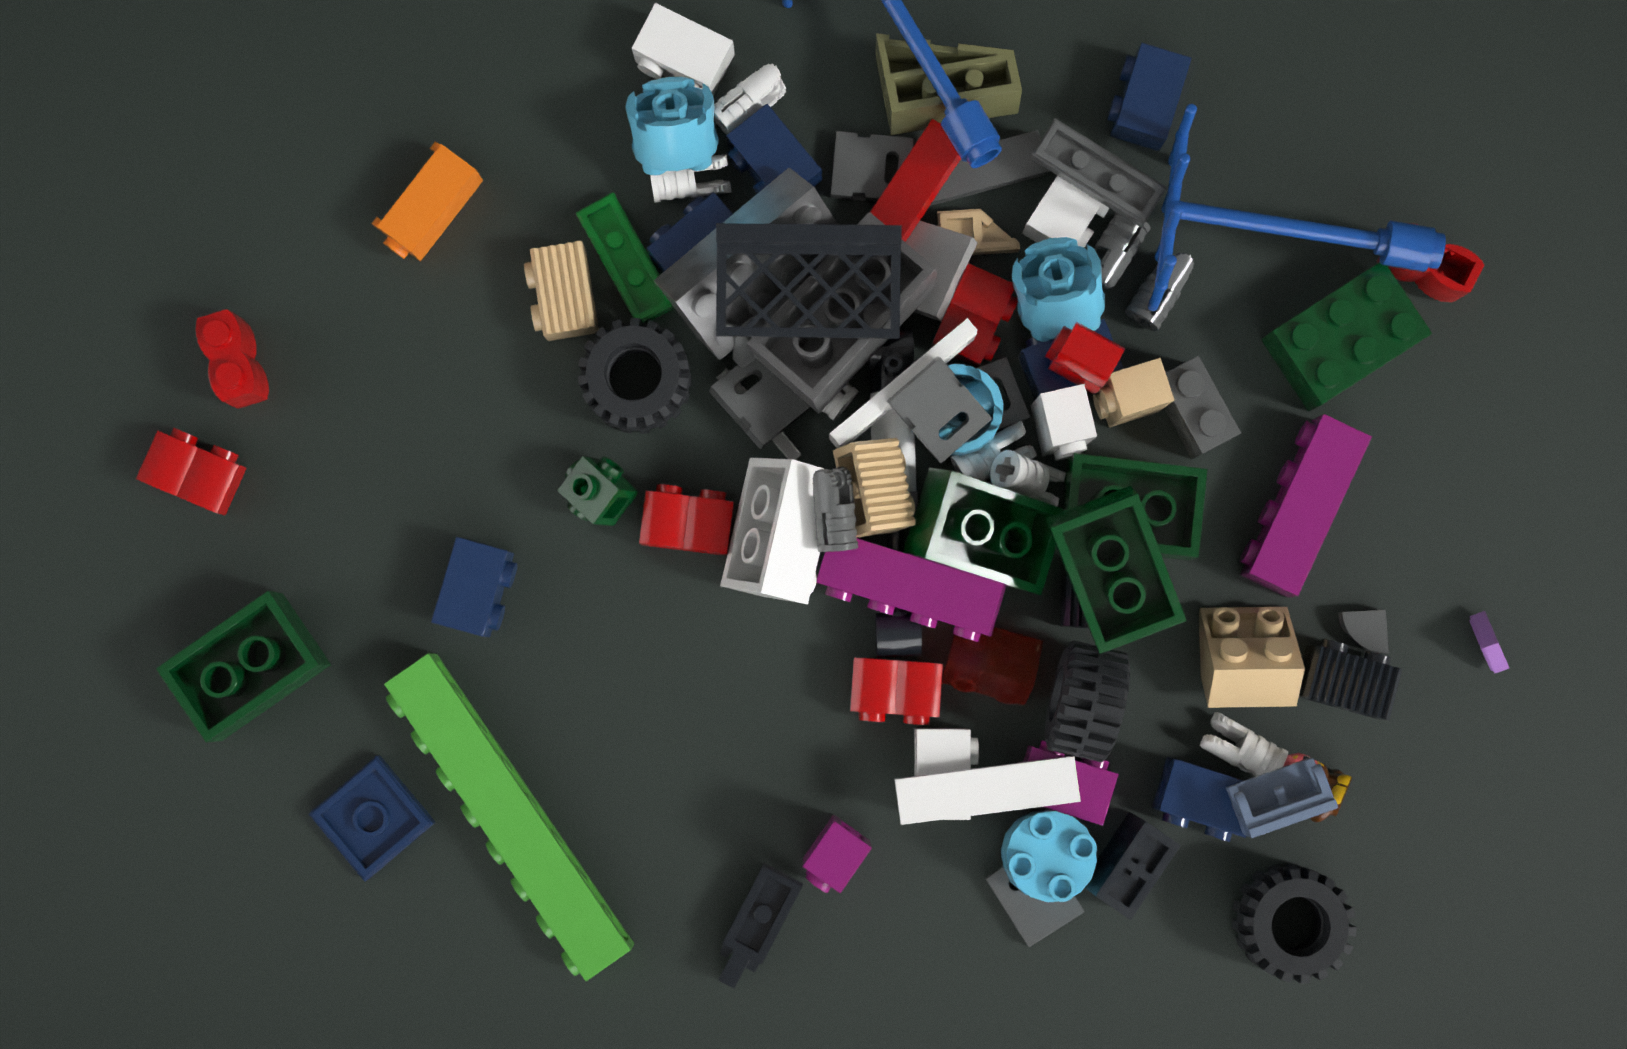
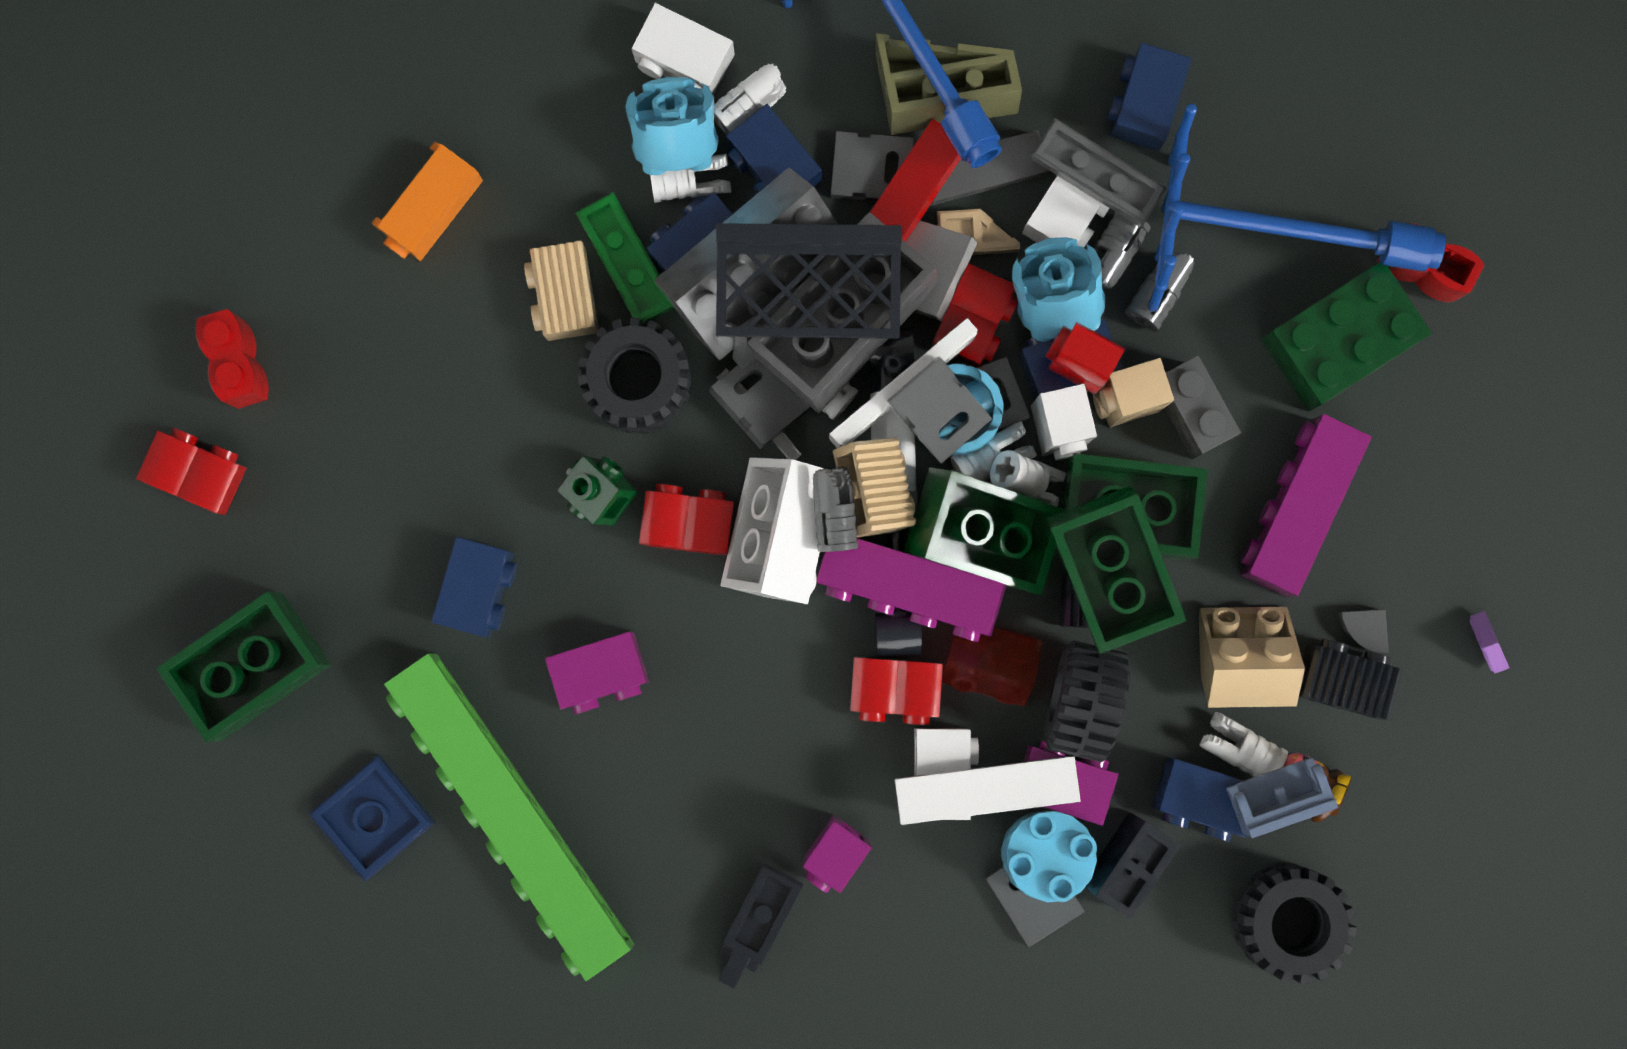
none -> magenta brick [545,631,649,715]

